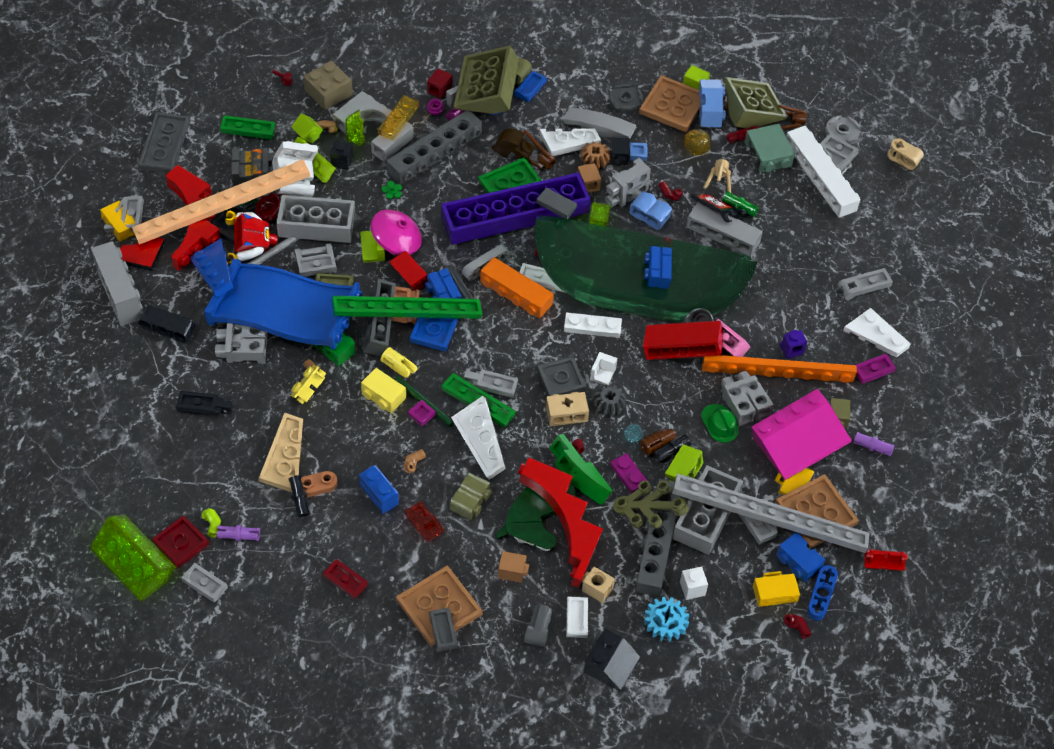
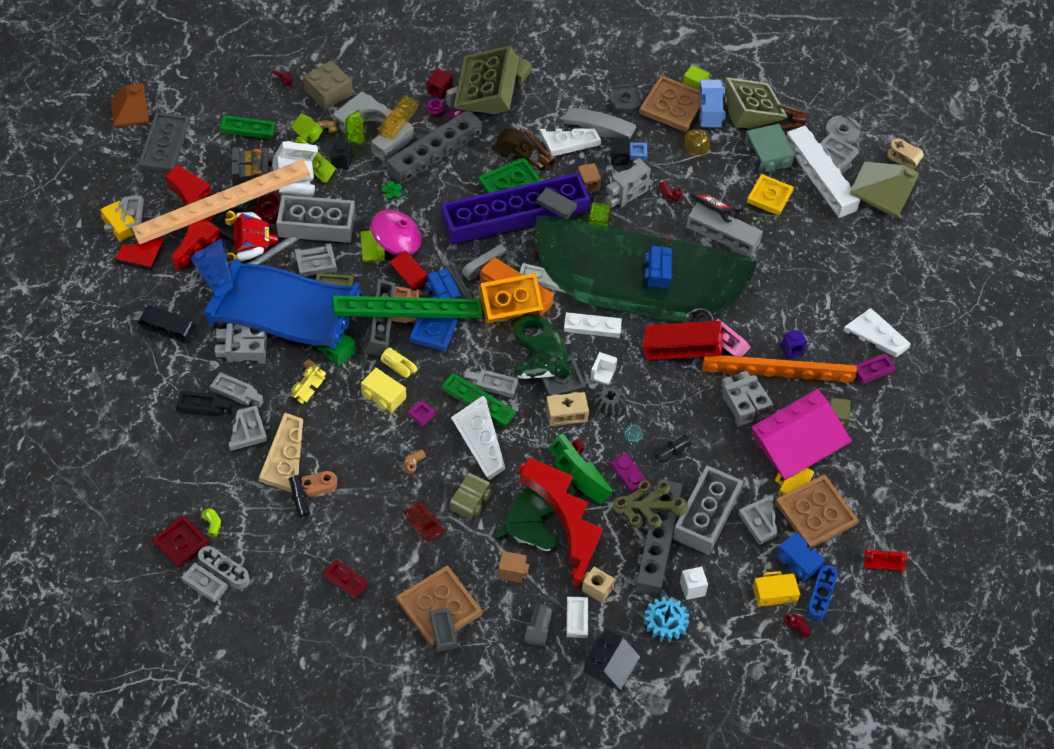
clear neon green slope [90,514,176,601] -> none
light grey brick [91,241,143,326] -> none
medium lavender pin [217,525,260,541] -> none
blue brick [359,465,399,514] -> none
dark green bar [394,375,454,427] -> none
blue tile [514,70,547,103] -> none
medium nougat gear [580,141,610,170] -> none
medium blue brick [629,191,672,230] -> none
reddish brown hinge [639,429,677,456] -> none
lime hinge [665,444,704,482] -> none
light grey plate [672,473,870,553] -> none
green piece [701,404,739,443] -> none
tan plant [703,159,731,193] -> none
green pin [722,191,759,217] -> none
dark red axle [726,126,758,143] -> none
light grey plate [838,268,893,300] -> none
medium lavender pin [853,432,895,457] -> none
none -> dark orange slope [110,83,149,128]
none -> light grey beam [198,546,250,589]
none -> light grey hinge [210,372,264,408]
none -> light grey wing [229,405,267,451]
none -> light orange slope [478,273,543,324]
none -> dark green animal [513,315,572,379]
none -> yellow plate [747,174,794,216]
none -> olive slope [849,162,919,218]

